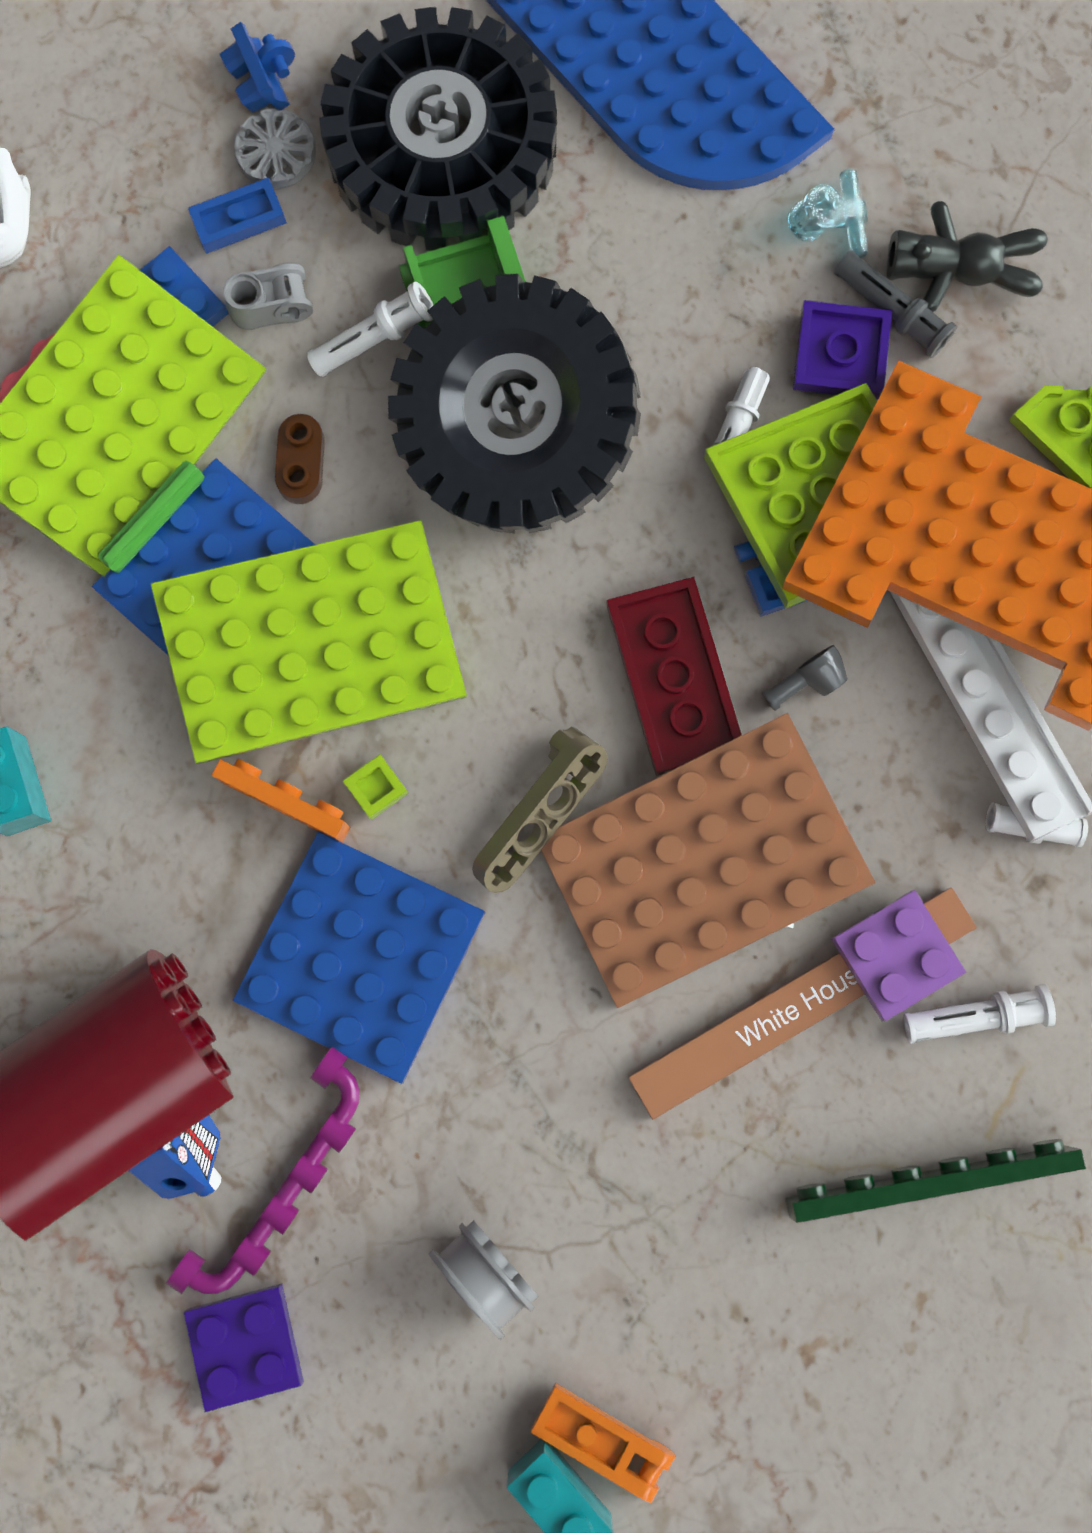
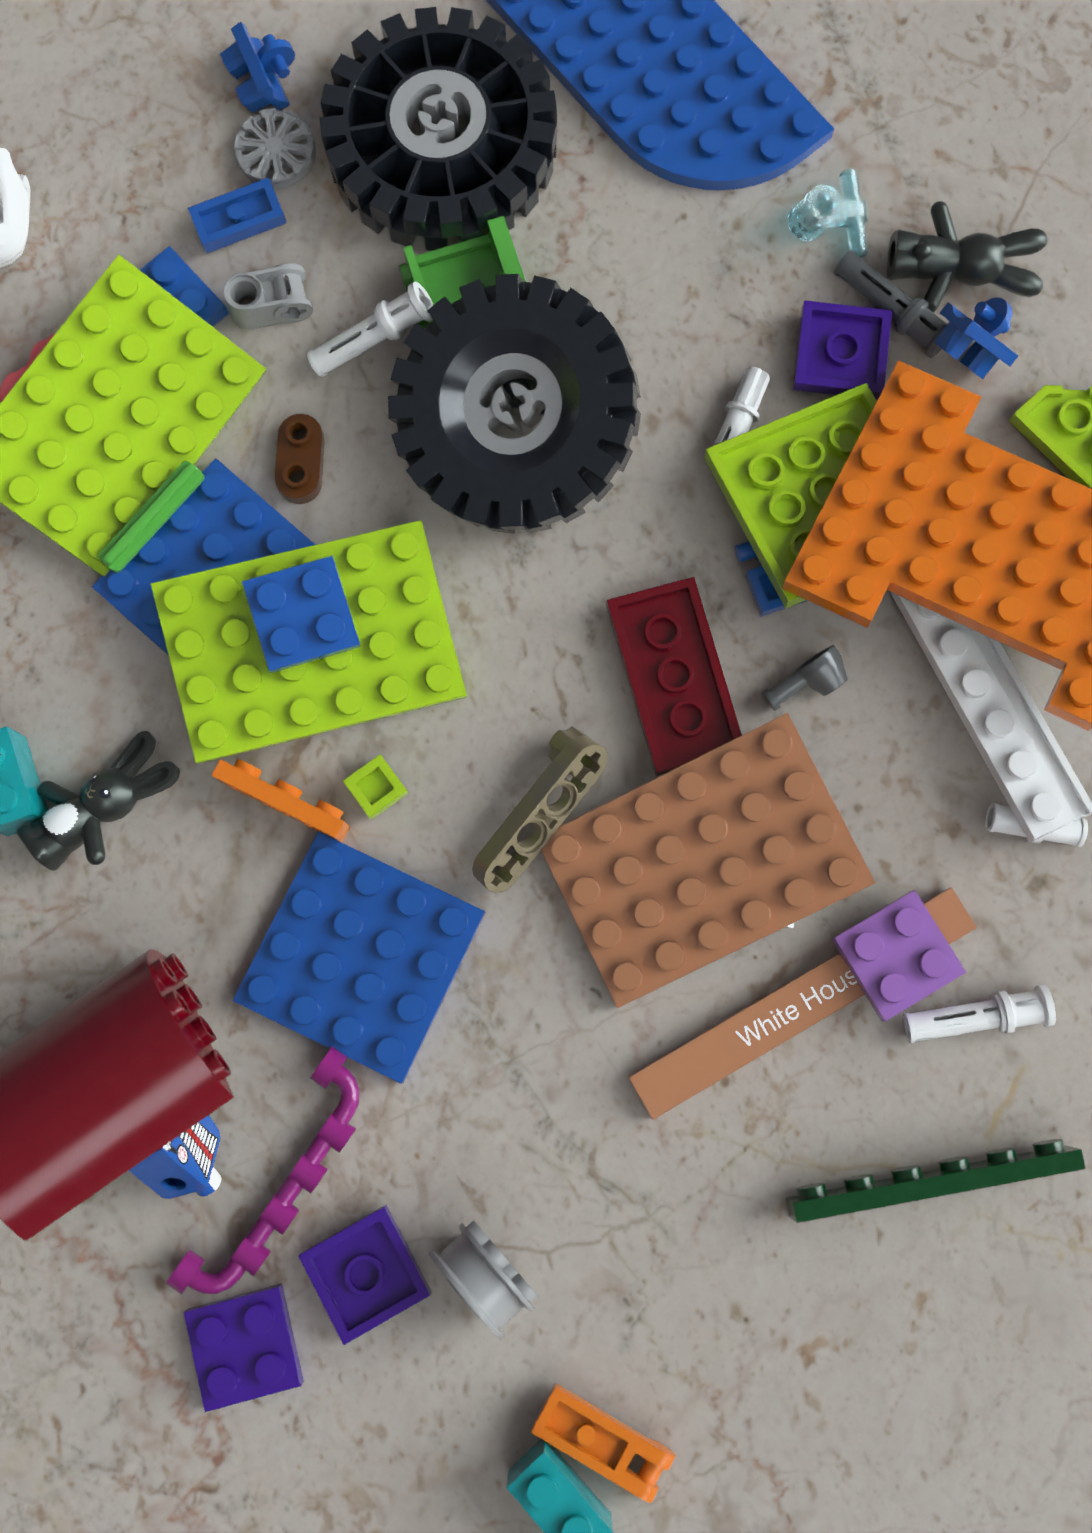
none -> pearl dark grey animal [16,731,180,871]
none -> blue plate [242,556,360,673]
none -> dark purple plate [298,1205,432,1345]
none -> blue hips [934,297,1018,379]

